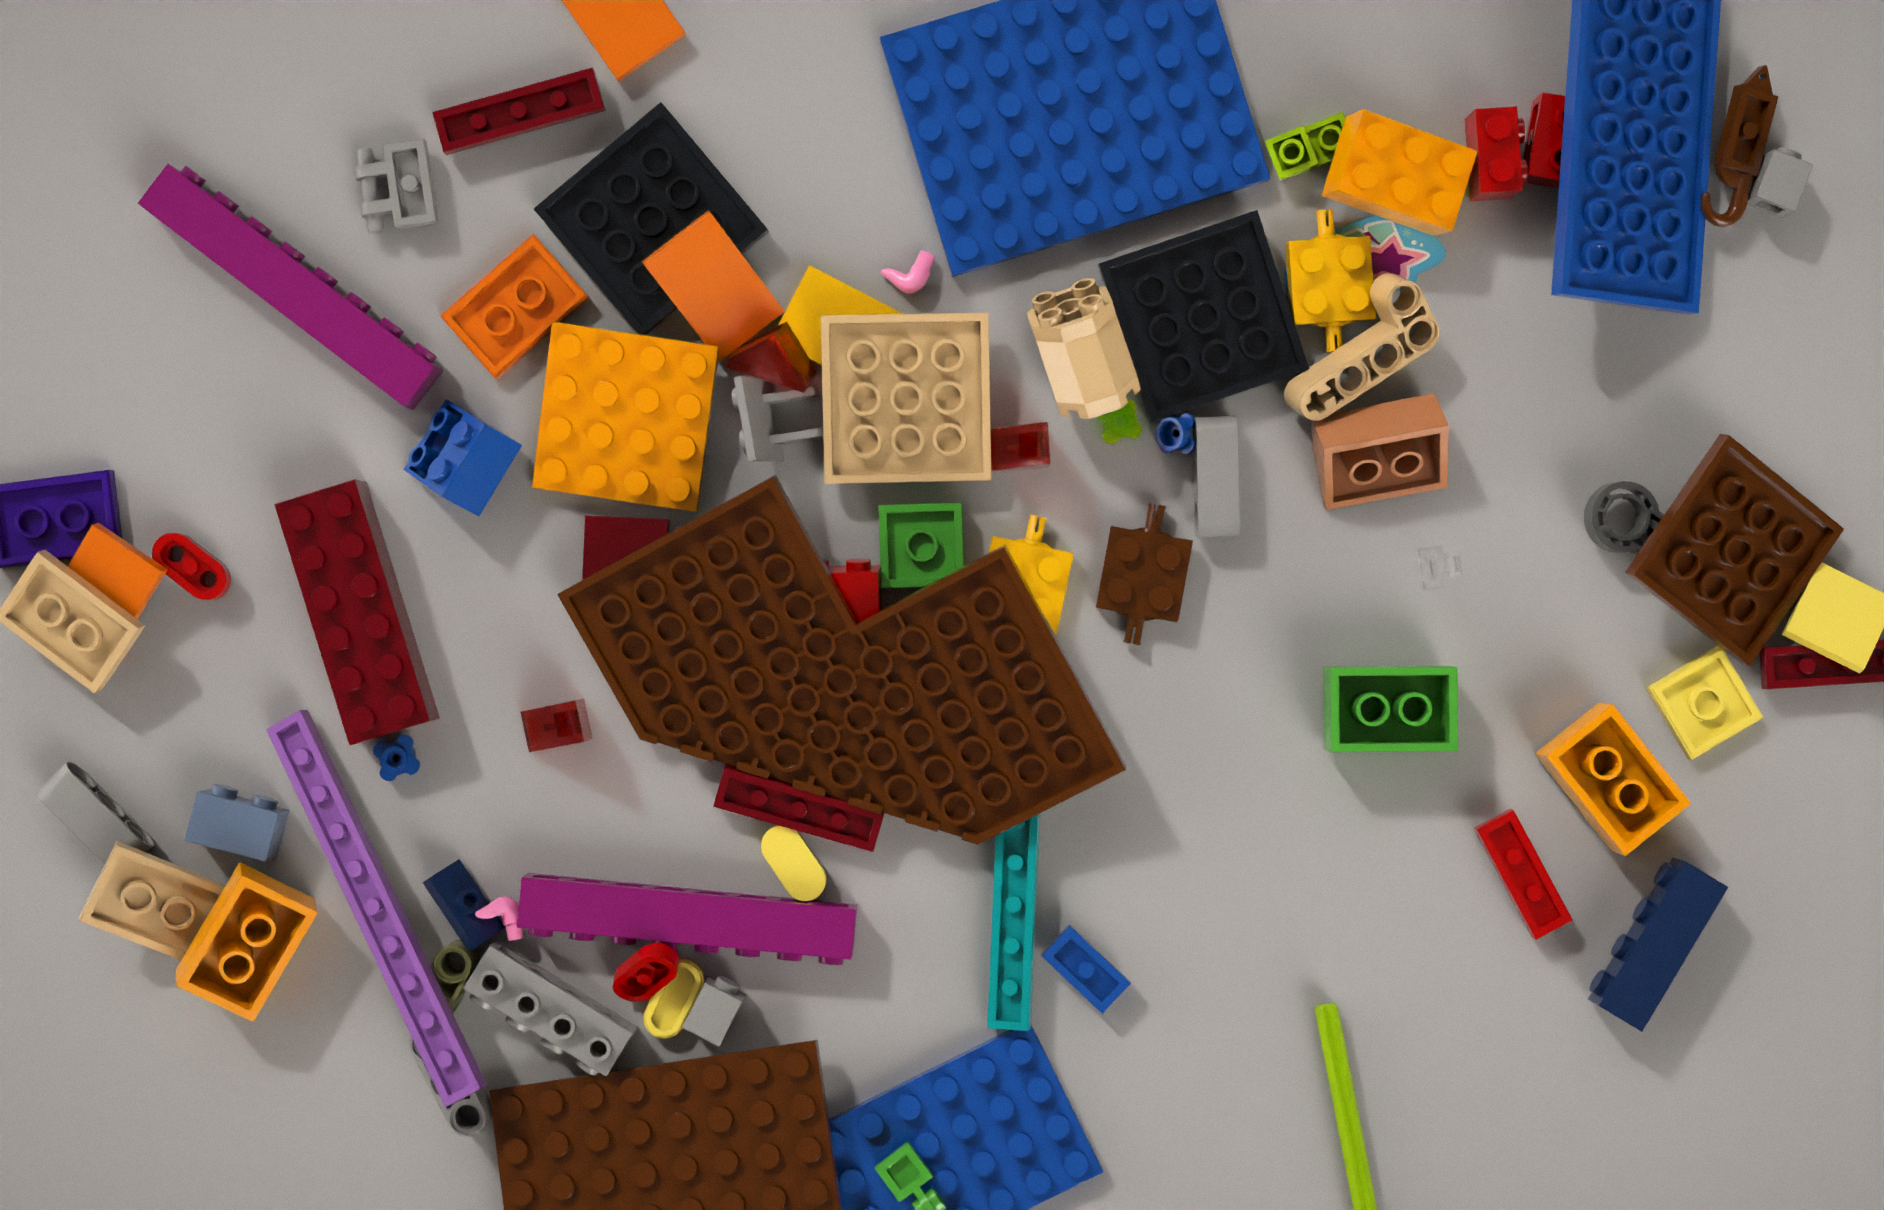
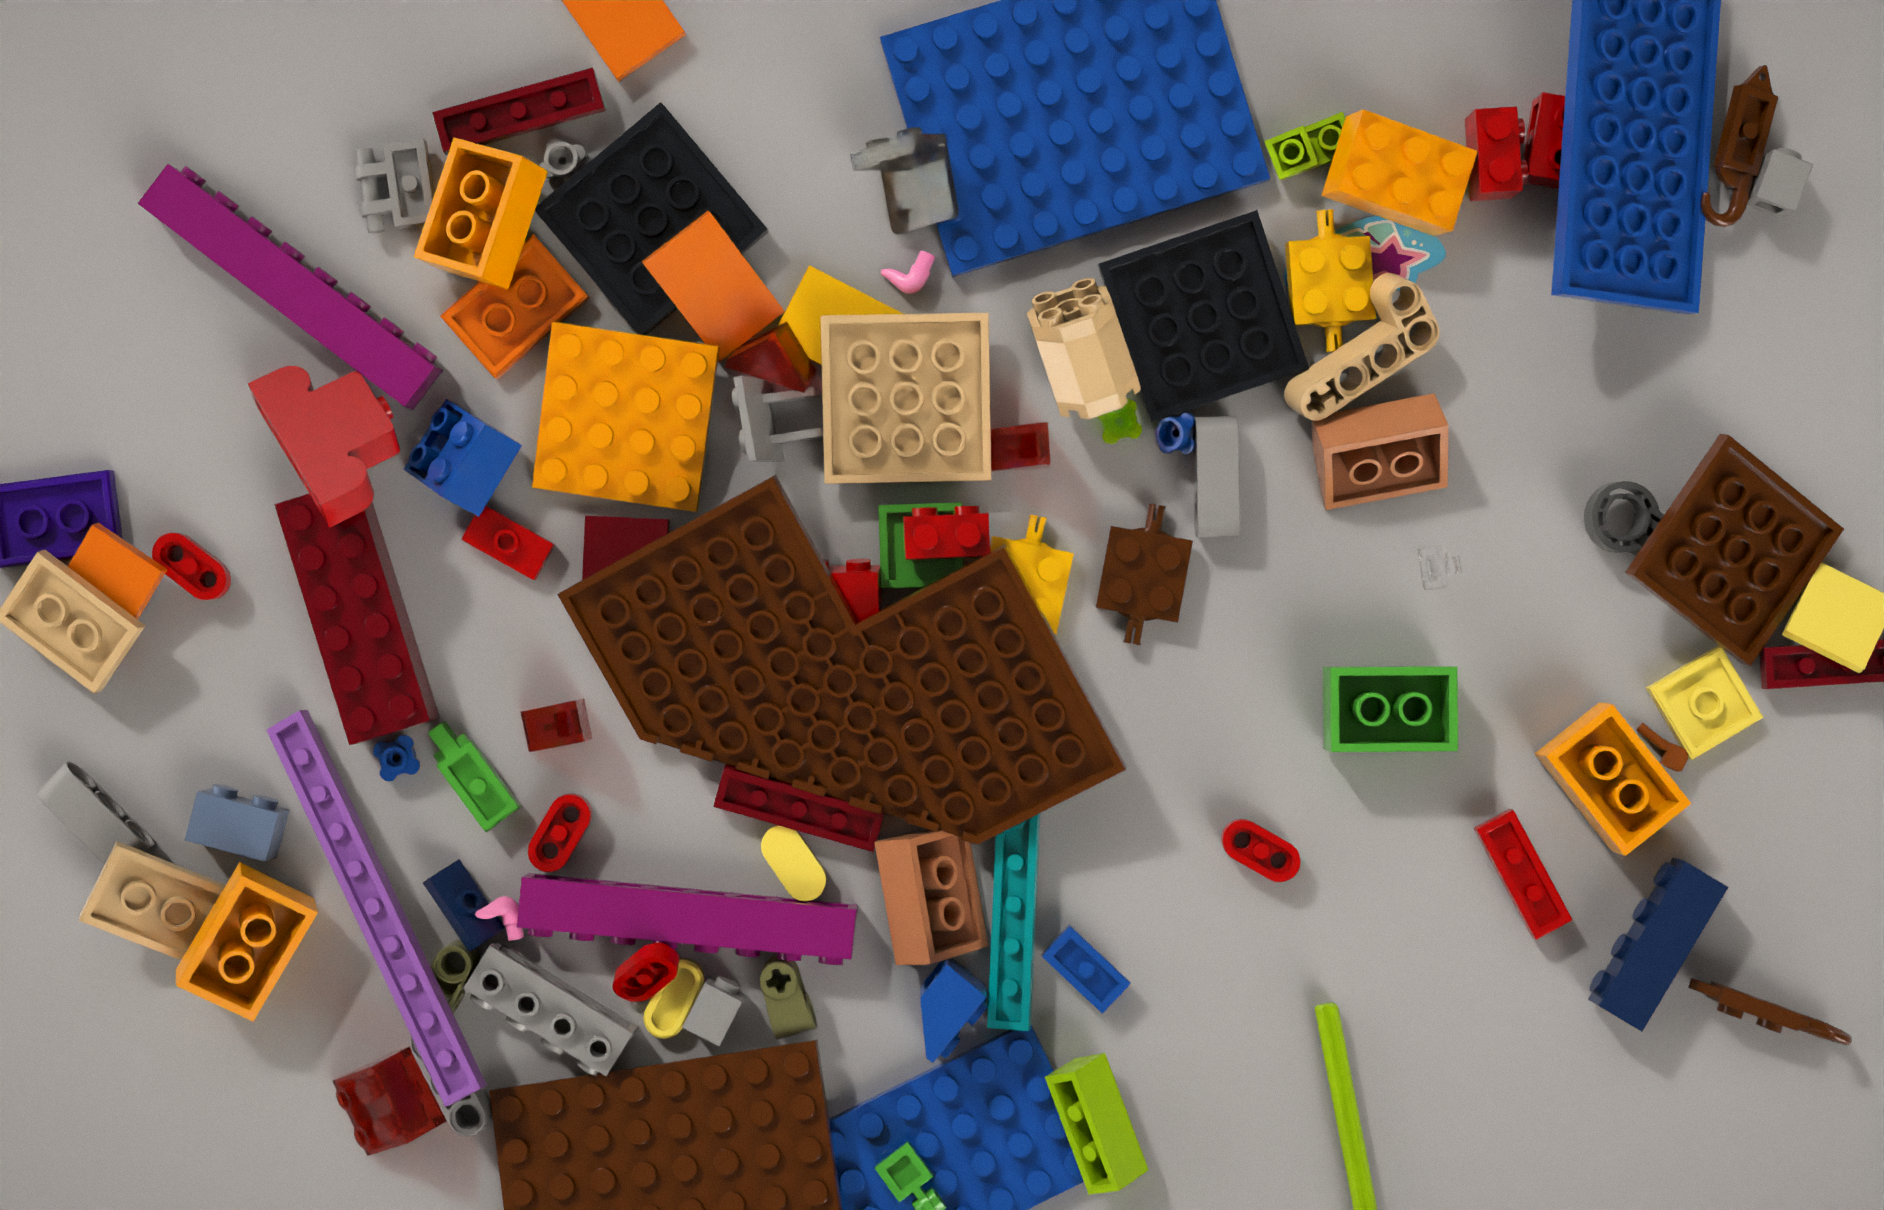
none -> red brick [248,366,400,528]
none -> clear red slope [332,1046,447,1156]
none -> light orange brick [414,138,548,290]
none -> bright green hinge [428,721,522,832]
none -> red plate [461,505,556,581]
none -> red plate [528,793,593,872]
none -> light grey plate [540,138,586,182]
none -> olive piece [760,955,817,1040]
none -> clear smoke bracket [850,127,959,235]
none -> nougat slope [875,830,989,965]
none -> red brick [904,505,990,560]
none -> blue slope [920,958,988,1063]
none -> lime brick [1045,1053,1149,1195]
none -> red plate [1221,819,1301,882]
none -> dark orange hand [1636,722,1688,772]
none -> reddish brown plate [1688,978,1852,1045]

